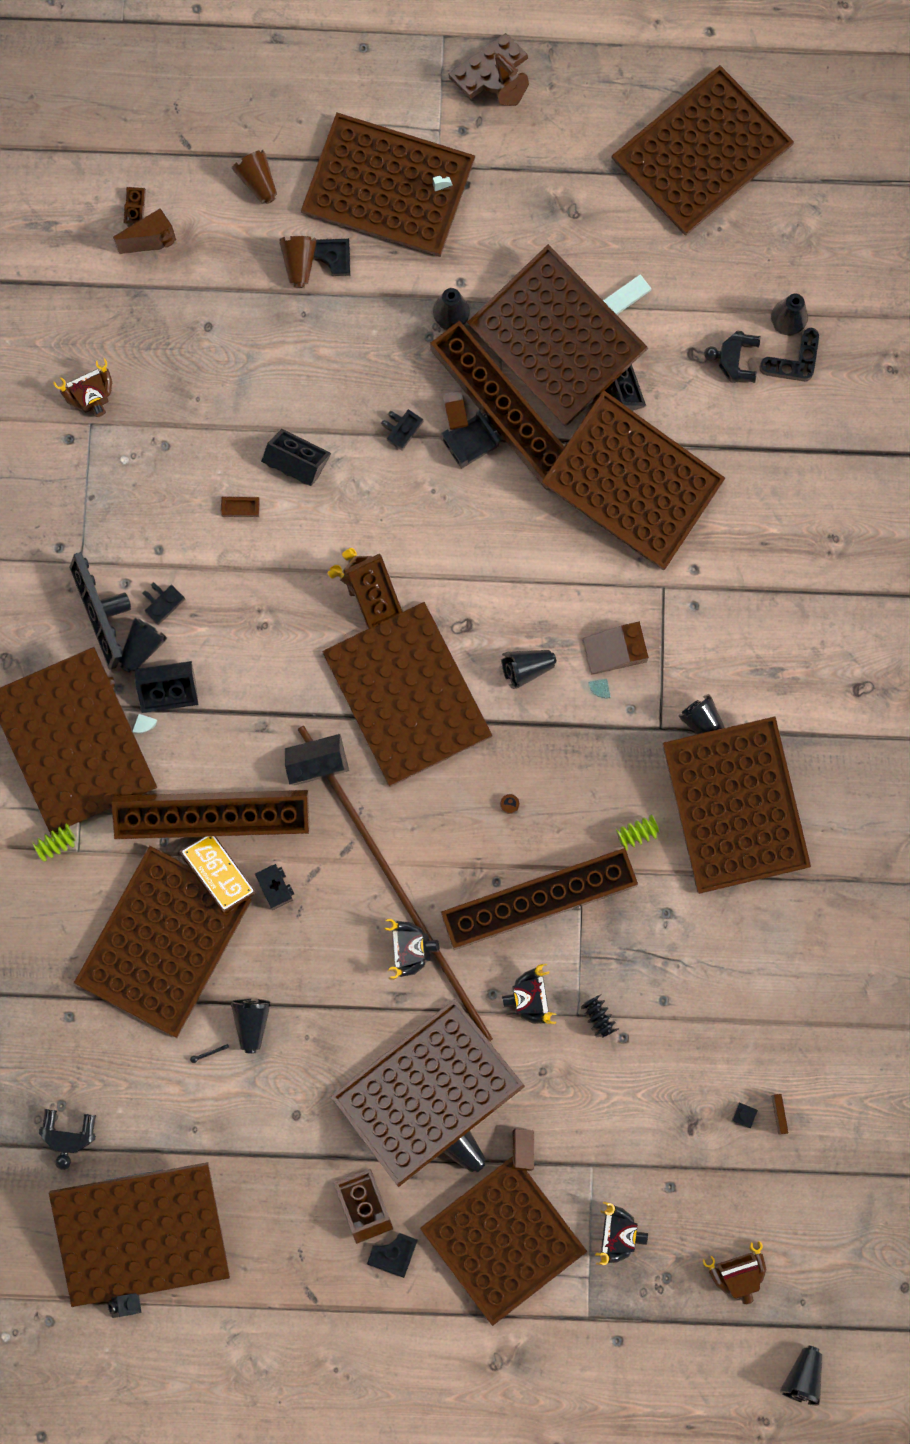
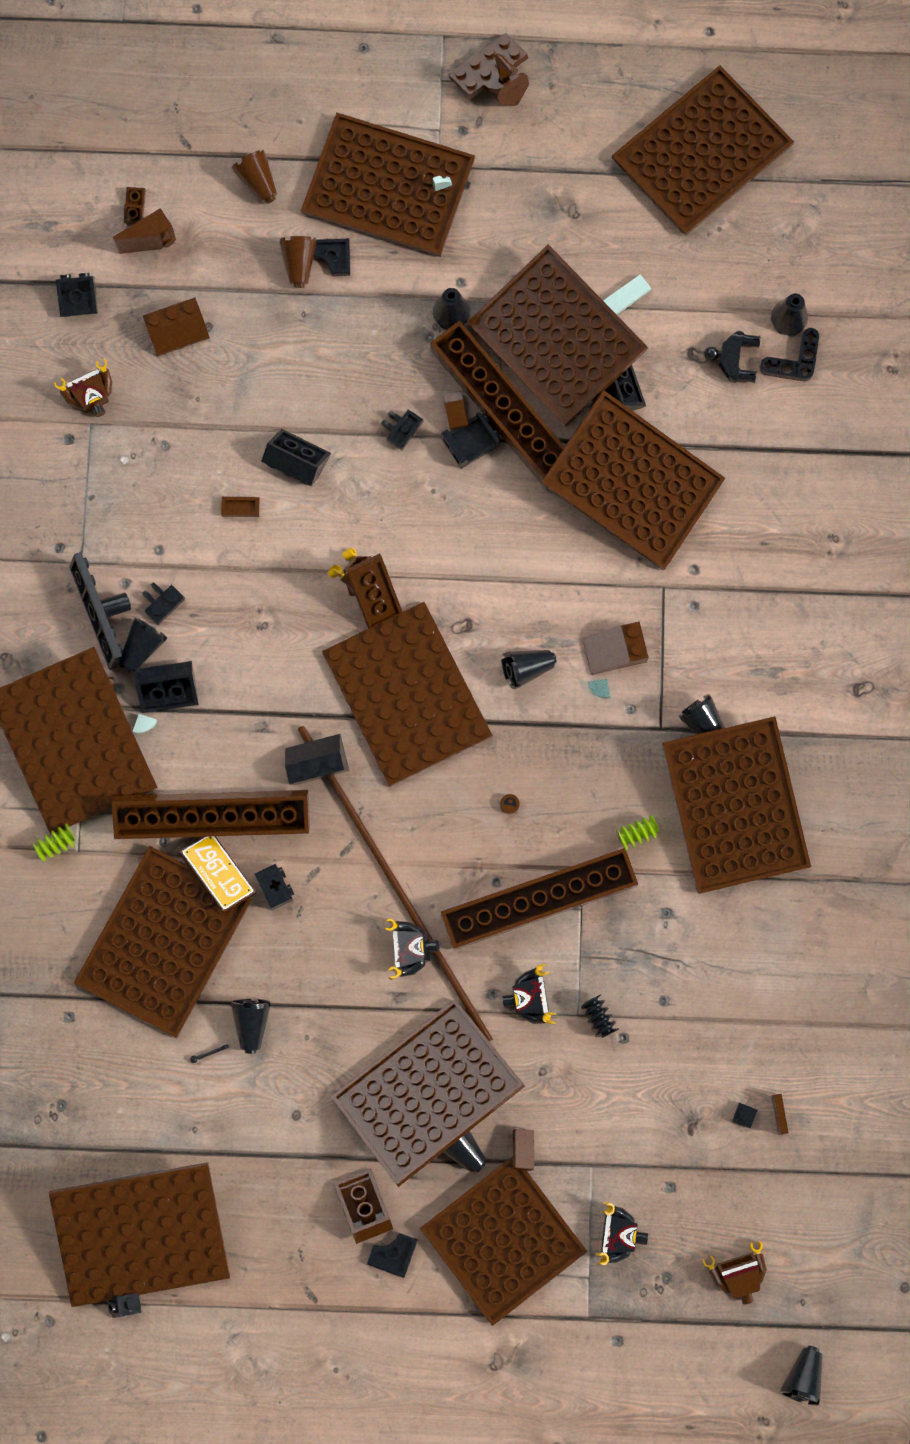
black connector [39,1109,96,1170] -> none
none -> black plate [56,273,98,317]
none -> reddish brown slope [143,297,210,357]

